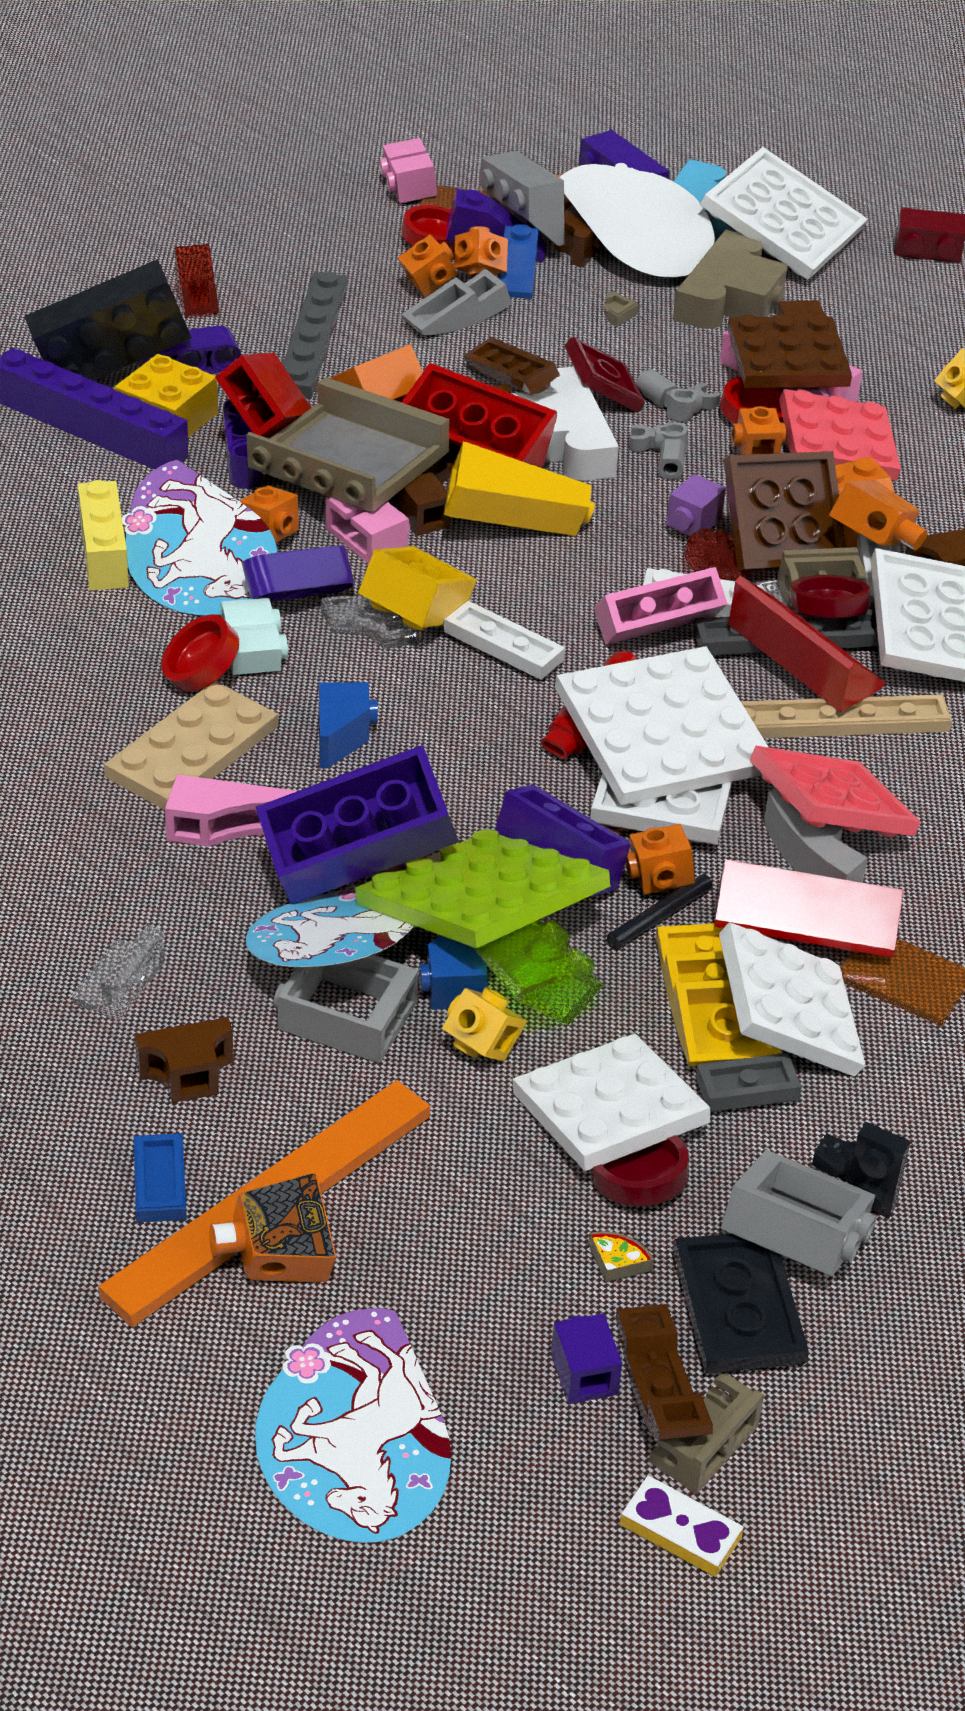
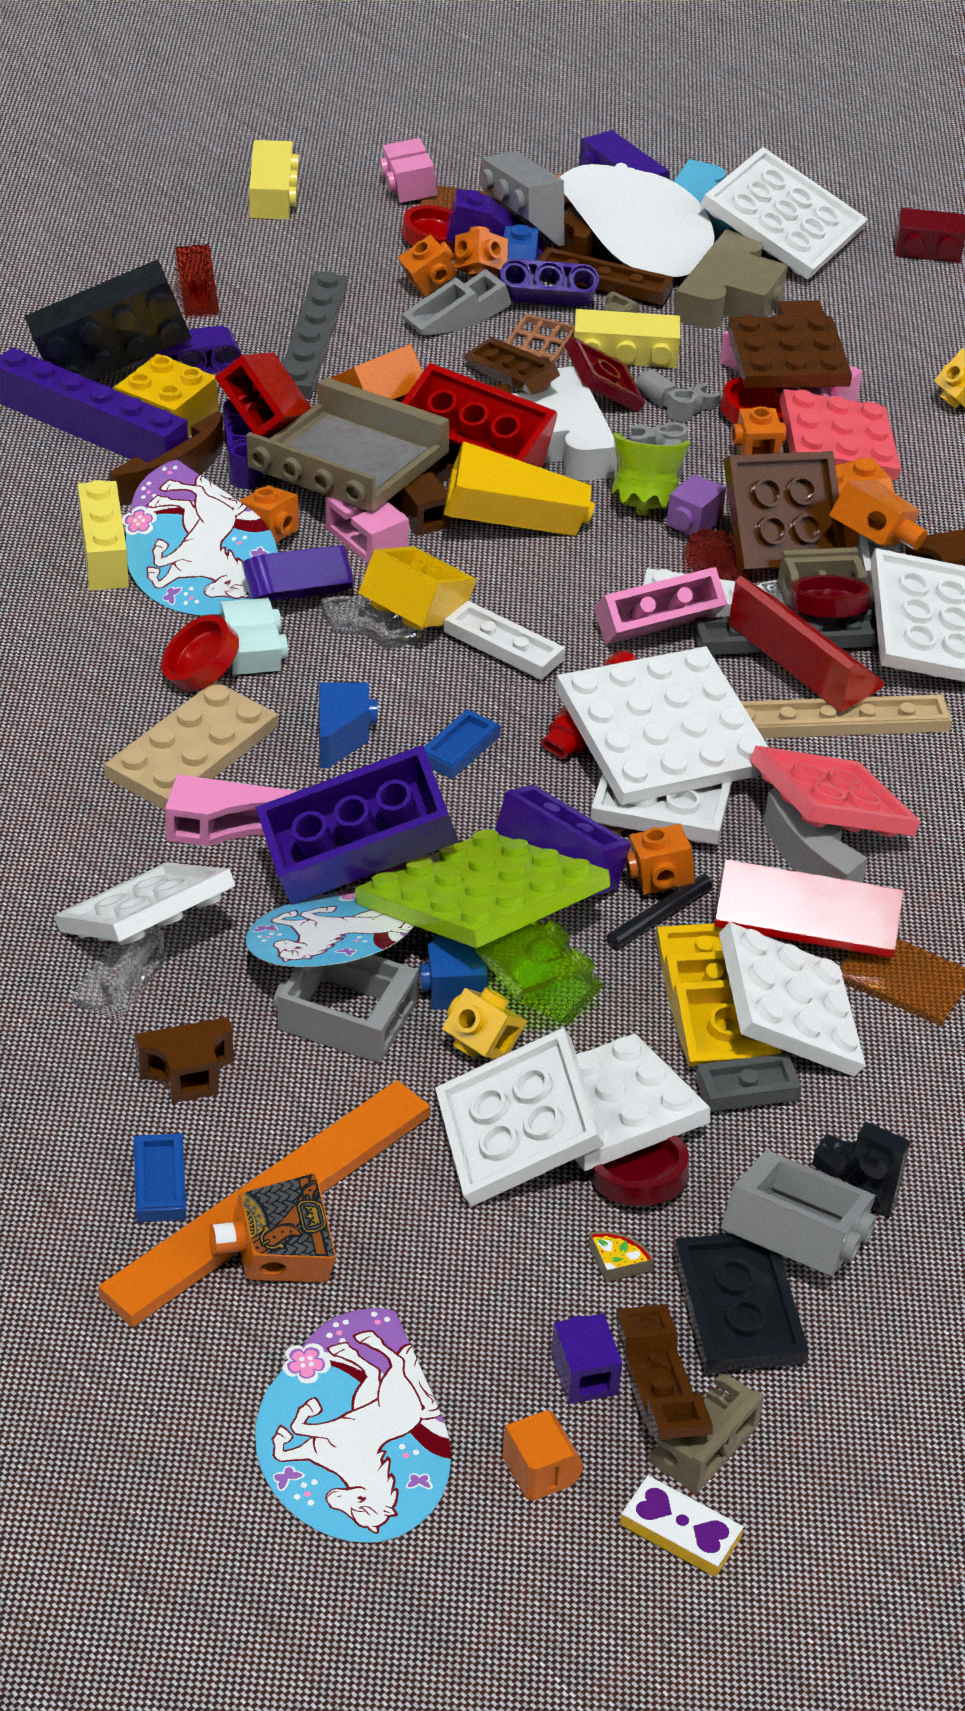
none -> white plate [54,862,236,945]
none -> reddish brown slope [109,411,223,506]
none -> light yellow brick [249,140,299,219]
none -> blue tile [424,709,501,779]
none -> white plate [435,1027,605,1206]
none -> dark purple beam [499,259,599,307]
none -> orange piece [502,1410,583,1501]
none -> nougat window [505,314,574,363]
none -> reddish brown plate [538,247,674,305]
none -> light yellow brick [574,309,680,368]
none -> lime hat [611,432,691,515]

